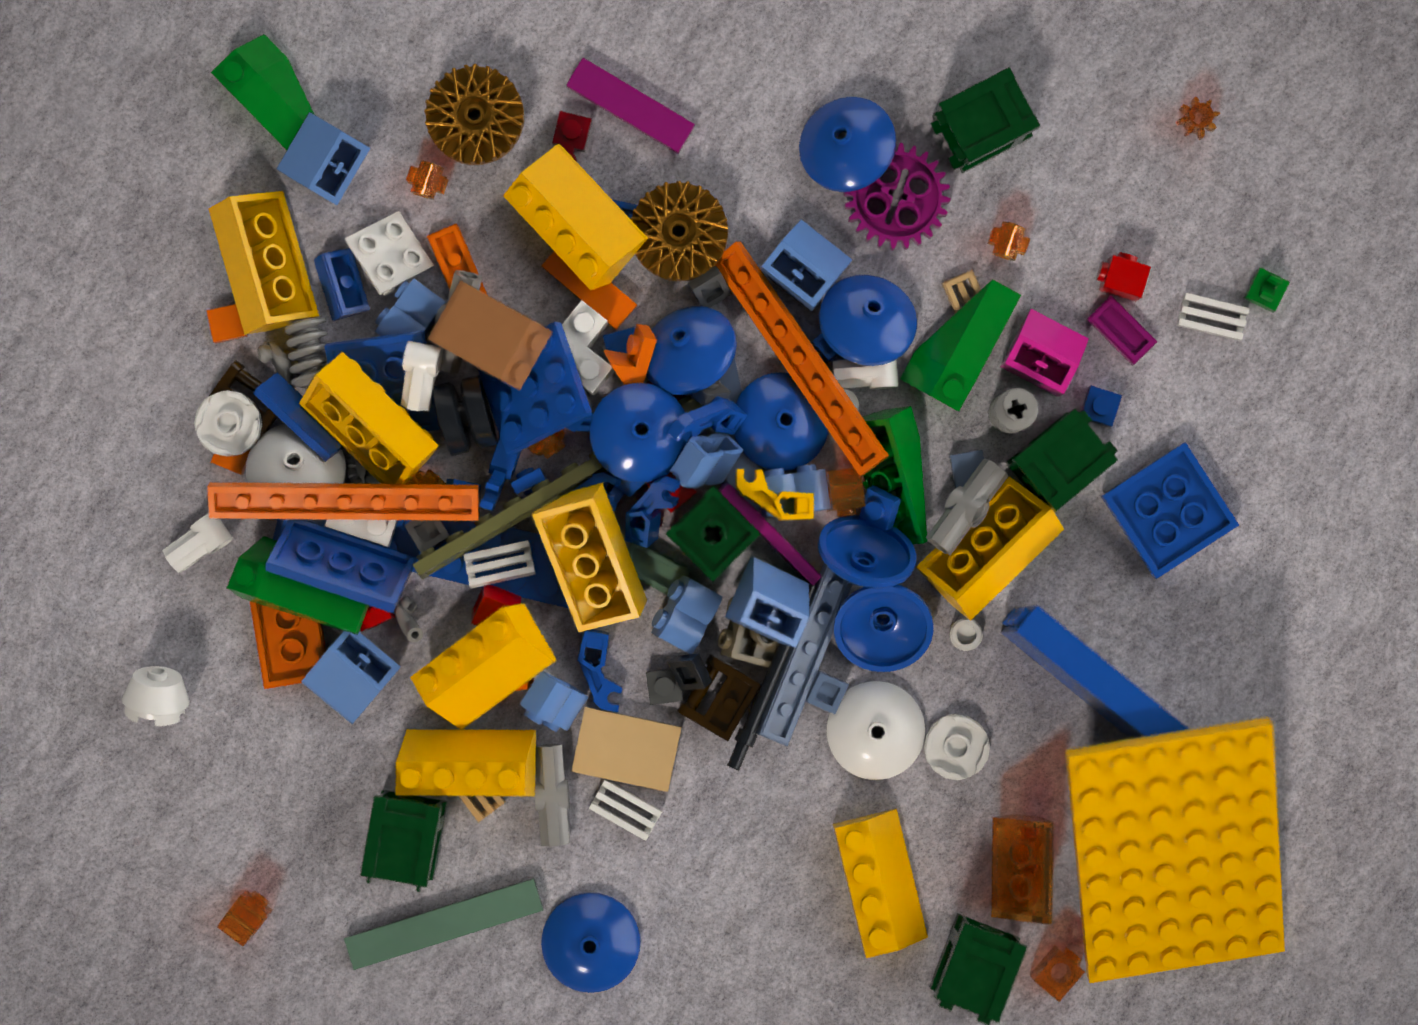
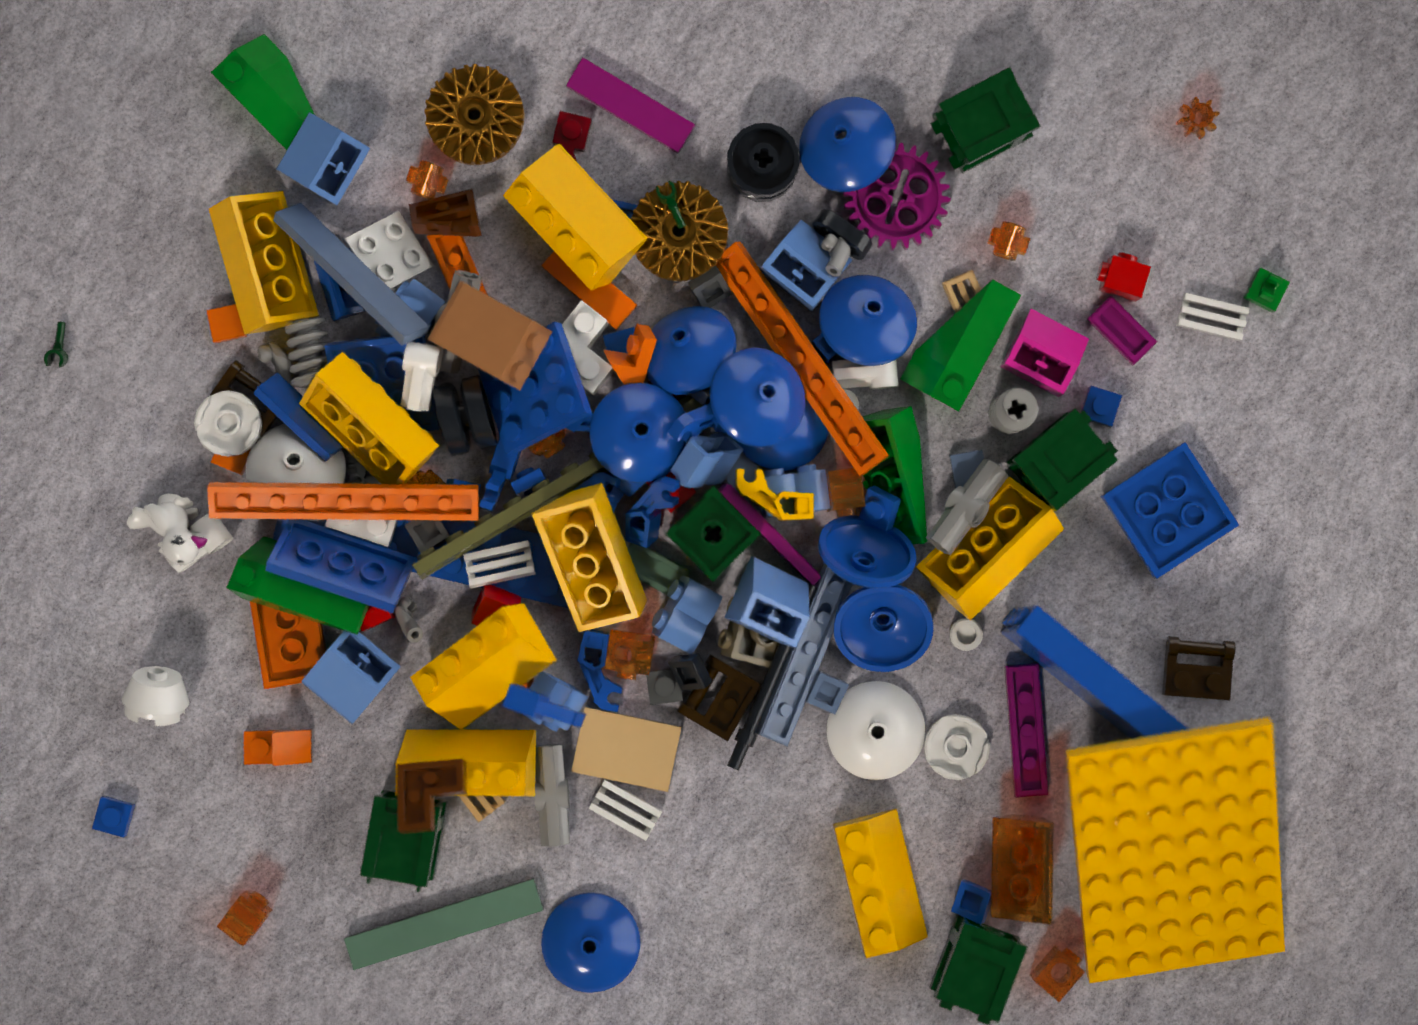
none -> dark green hand [44,321,68,368]
none -> blue plate [92,796,136,838]
none -> white animal [127,494,208,565]
none -> orange slope [243,729,312,766]
none -> sand blue tile [273,203,429,345]
none -> reddish brown plate [397,758,467,834]
none -> reddish brown wing [409,189,482,237]
none -> blue piece [502,683,587,727]
none -> clear orange brick [605,629,655,680]
none -> dark green hand [656,181,686,229]
none -> blue dish [710,348,805,447]
none -> black wheel [727,123,799,202]
none -> black beam [812,209,873,260]
none -> light grey arm [821,233,851,277]
none -> blue plate [951,879,995,924]
none -> magenta tile [1004,663,1048,798]
none -> dark brown plate [1162,636,1236,701]

